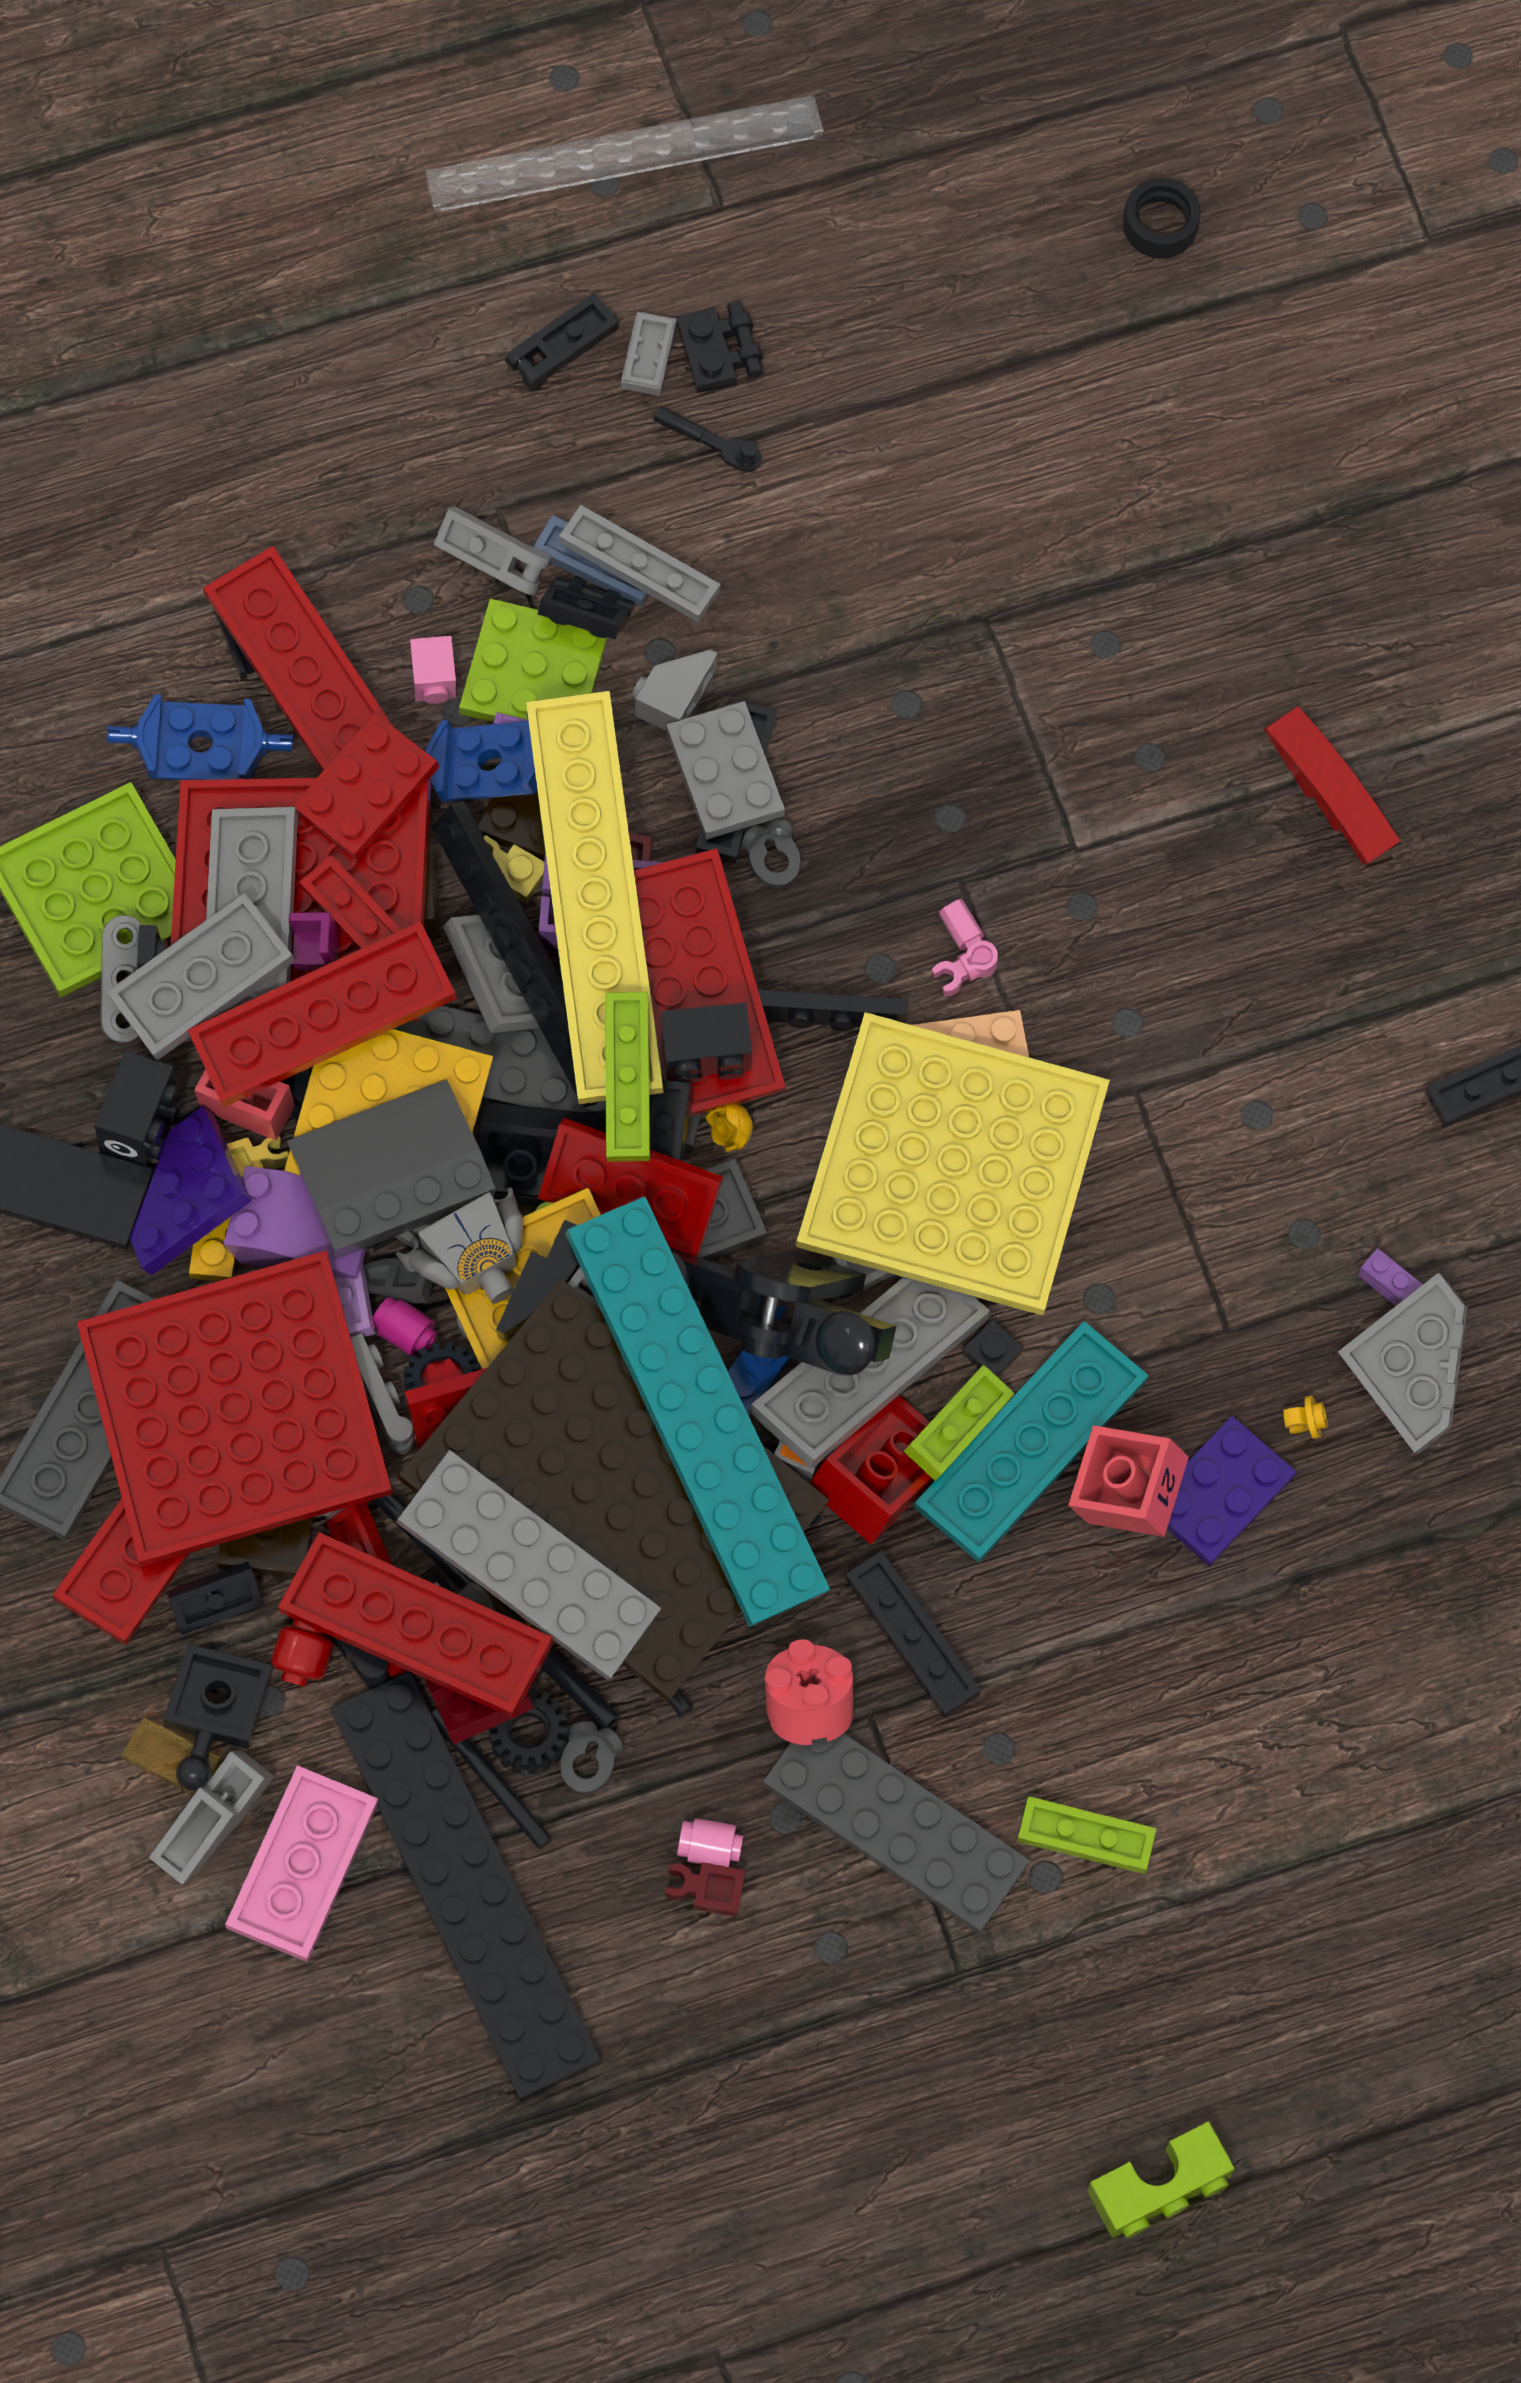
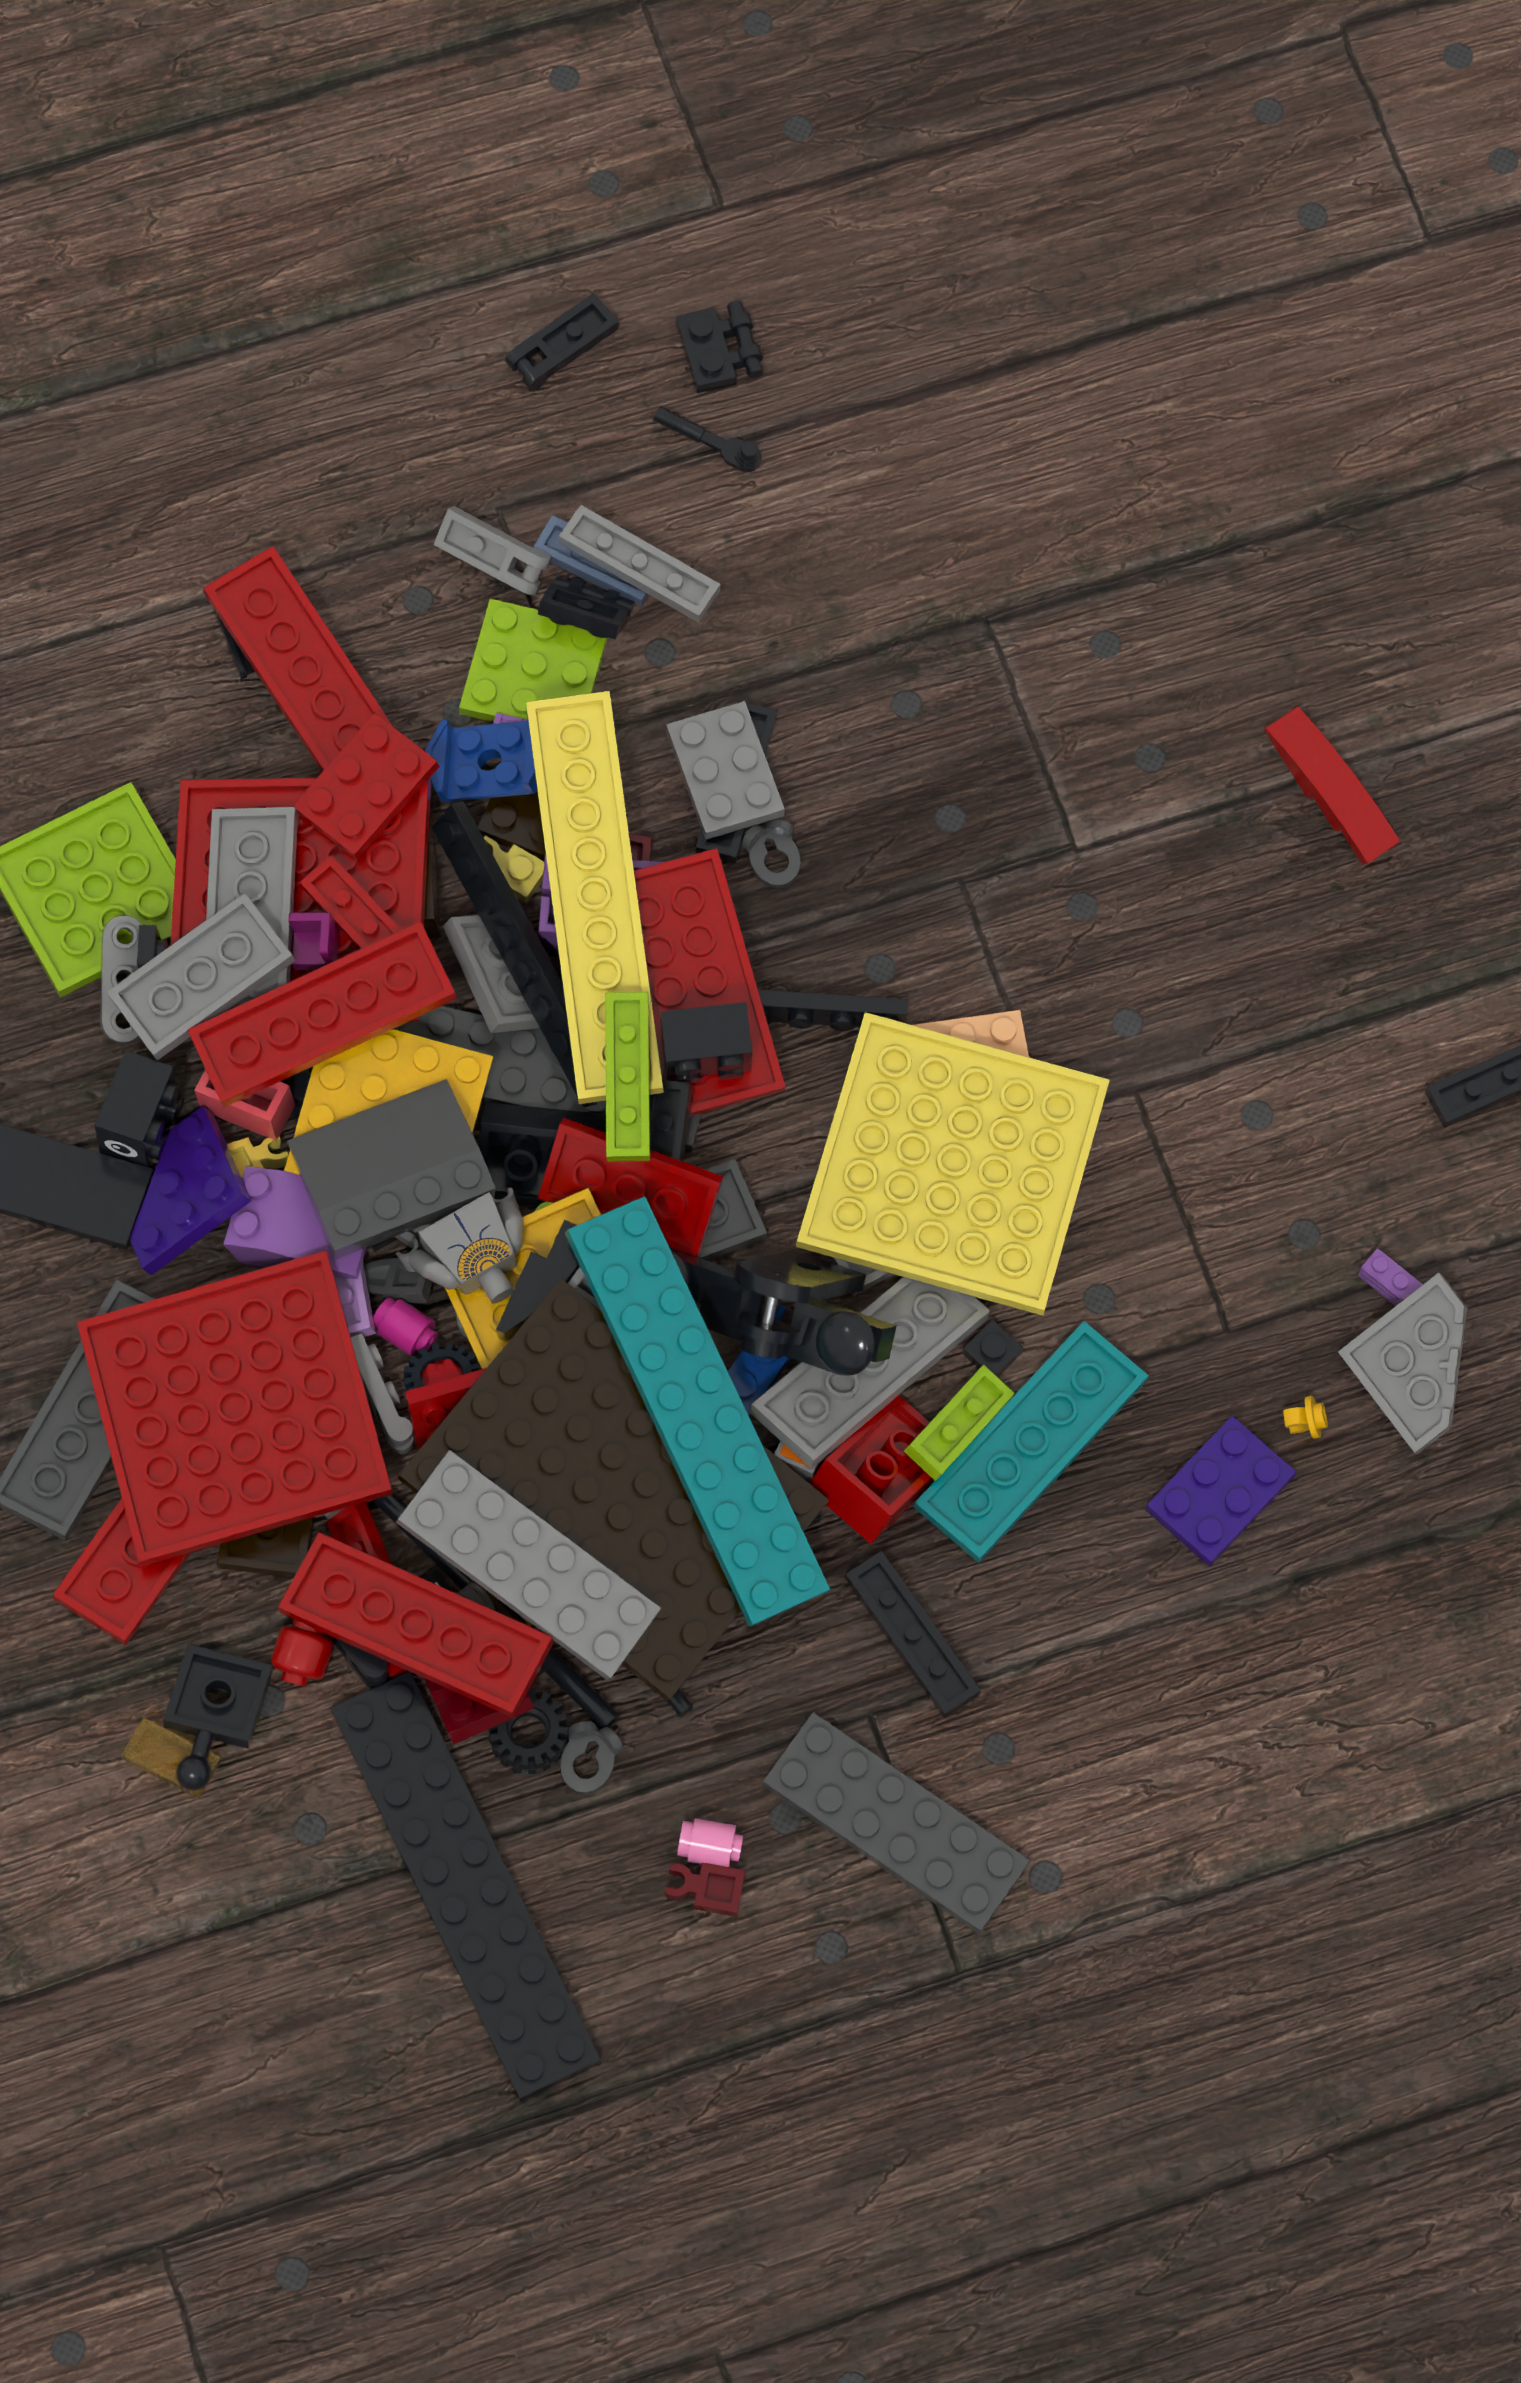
blue plate [107,694,293,780] -> none
light grey slope [149,1750,275,1885] -> none
black plate [166,1561,263,1635] -> none
yellow plate [189,1217,236,1282] -> none
bright pink plate [225,1765,378,1962] -> none
bright pink brick [410,636,456,704] -> none
clear plate [425,95,823,213] -> none
black bar [431,1708,552,1850] -> none
light grey plate [621,311,676,396] -> none
light grey slope [632,650,718,731] -> none
yellow plate [706,1104,753,1152] -> none
coral brick [765,1639,854,1745] -> none
bright pink bar [932,899,998,996] -> none
lime plate [1017,1796,1157,1874] -> none
coral brick [1068,1425,1189,1537] -> none
lime arch [1087,2121,1235,2239] -> none
black tyre [1123,178,1200,258] -> none

